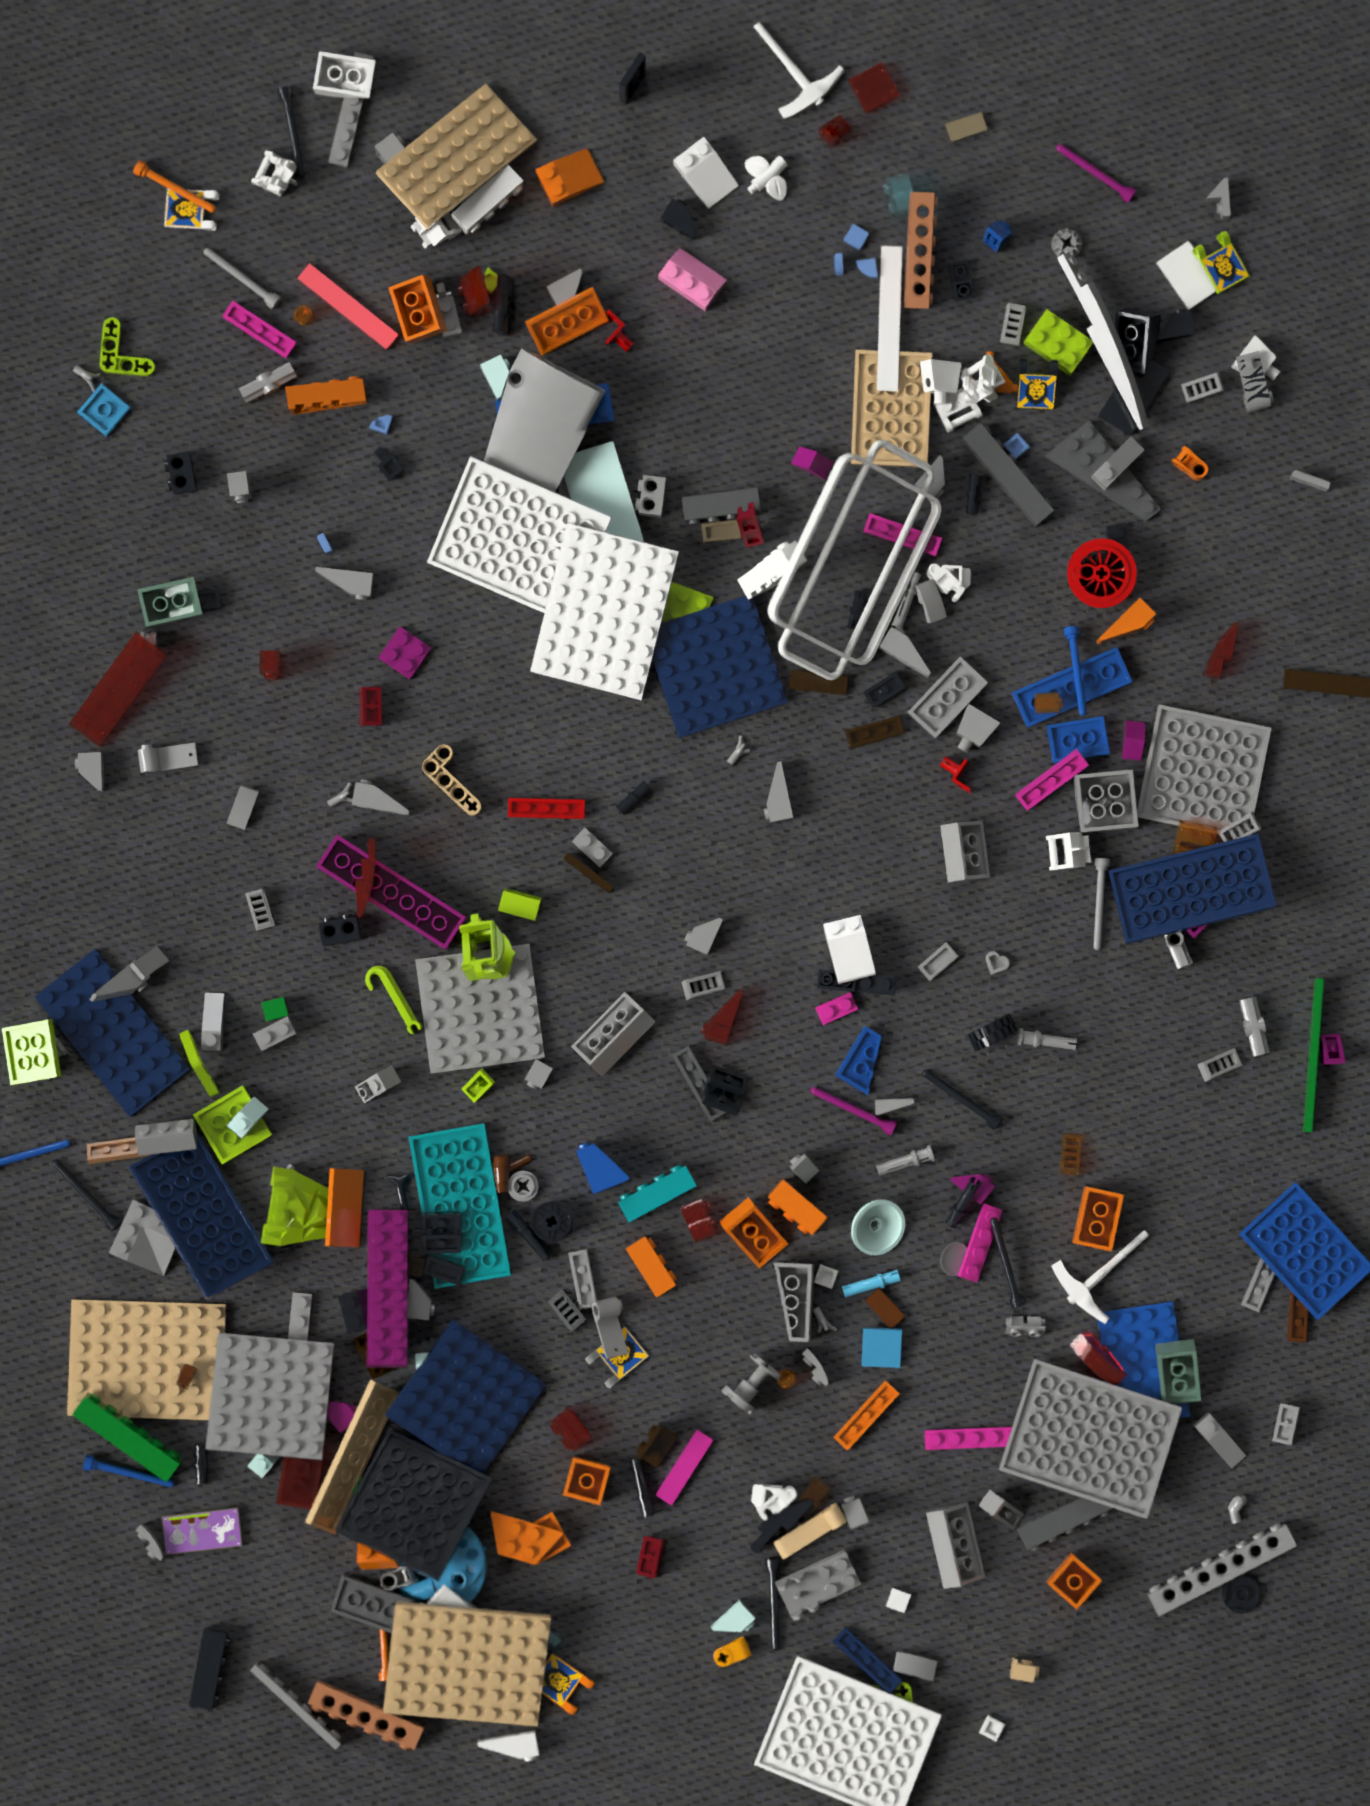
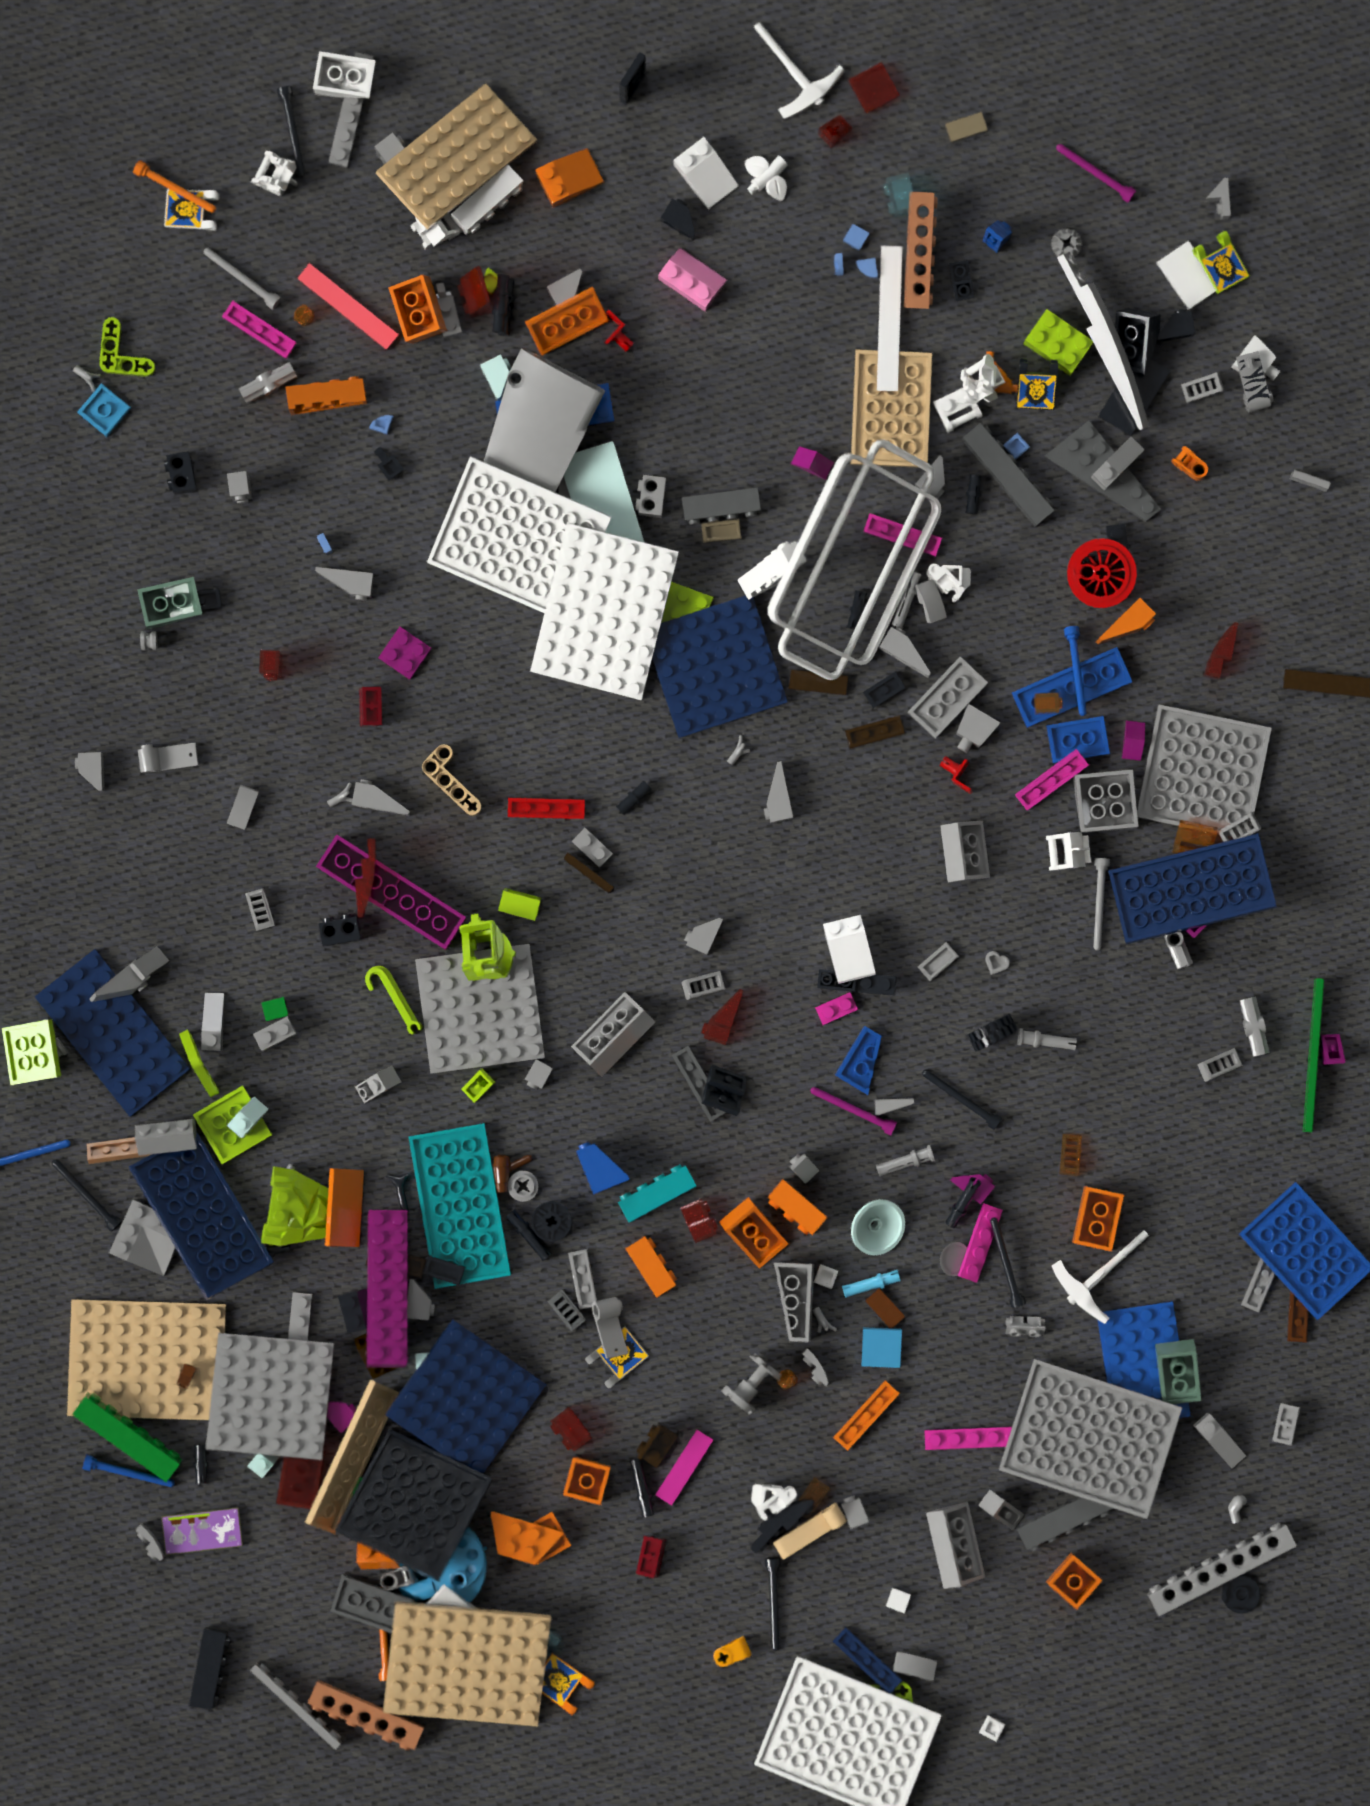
clear red plate [69,632,167,747] -> none
black slope [422,1211,462,1254] -> none
white slope [477,1730,539,1761] -> none
light aqua slope [711,1600,755,1632] -> none
dark red hinge [736,502,764,548] -> none
light grey hinge [775,1549,861,1620] -> none
white torso [920,359,961,405] -> none
light grey slope [1000,303,1026,346] -> none
tan brick [1010,1657,1040,1683] -> none
clear red slope [1070,1331,1127,1386] -> none

